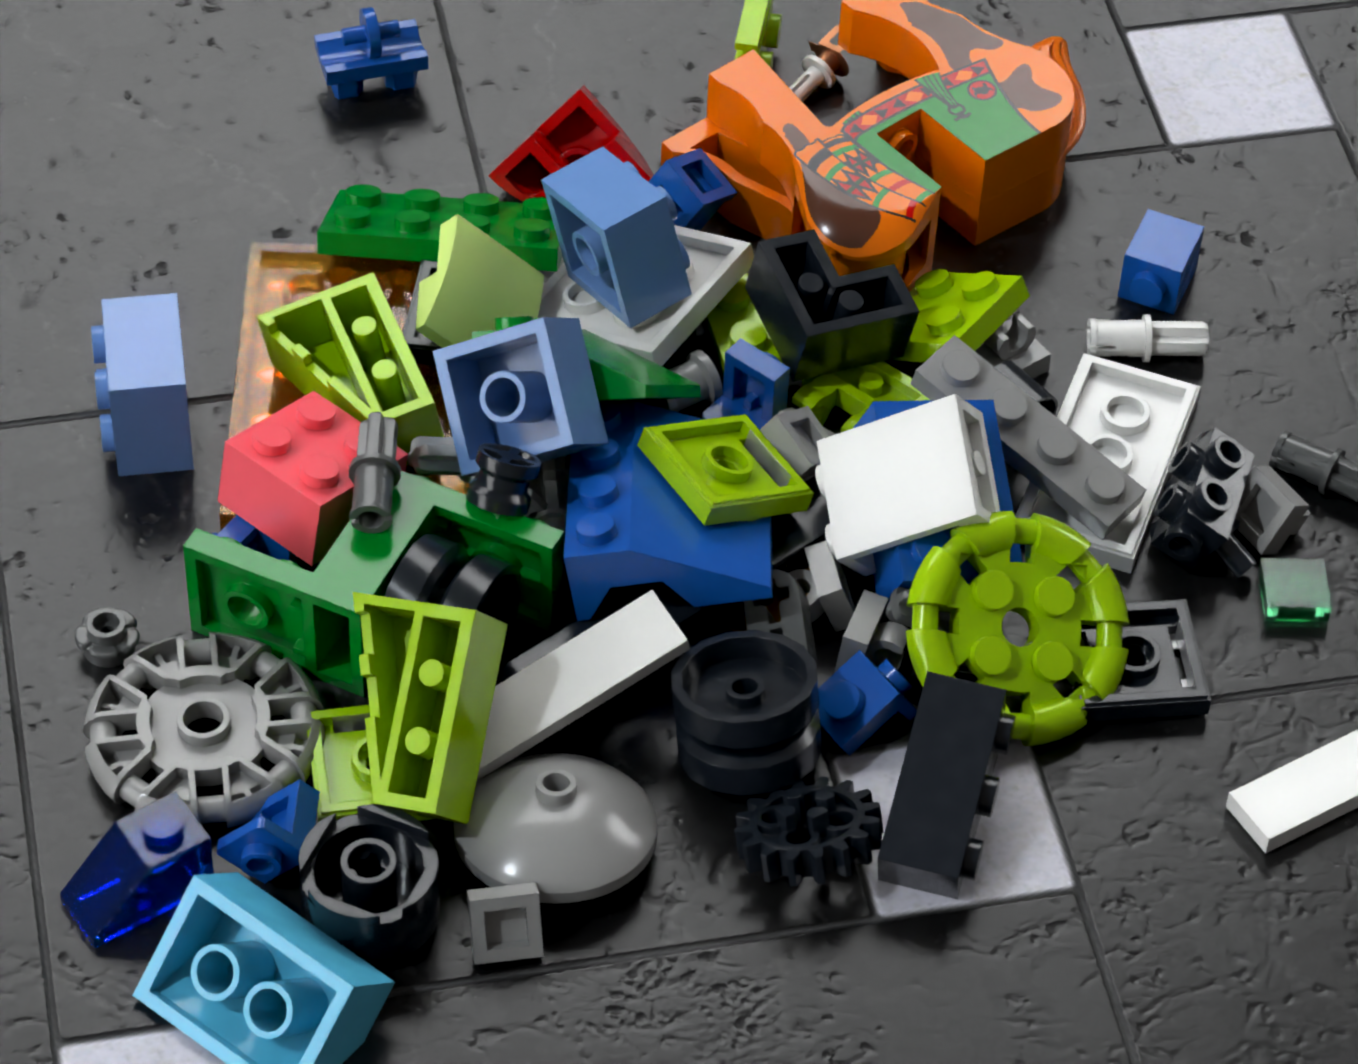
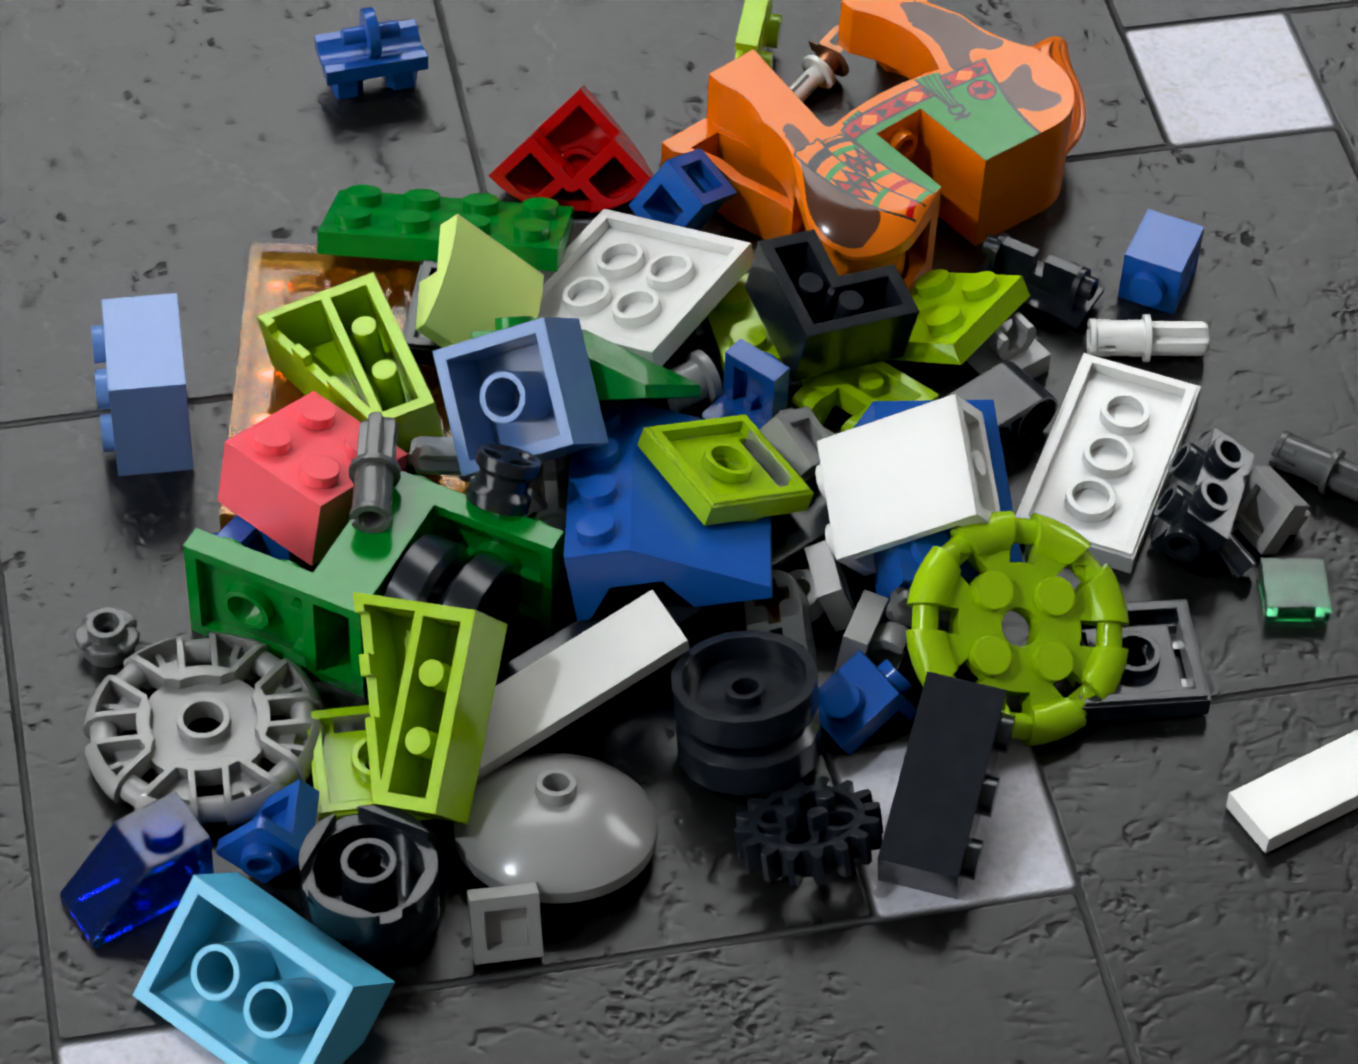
medium blue brick [541,146,692,328] -> none
light grey plate [911,335,1146,540] -> none
none -> black hinge [976,232,1104,329]

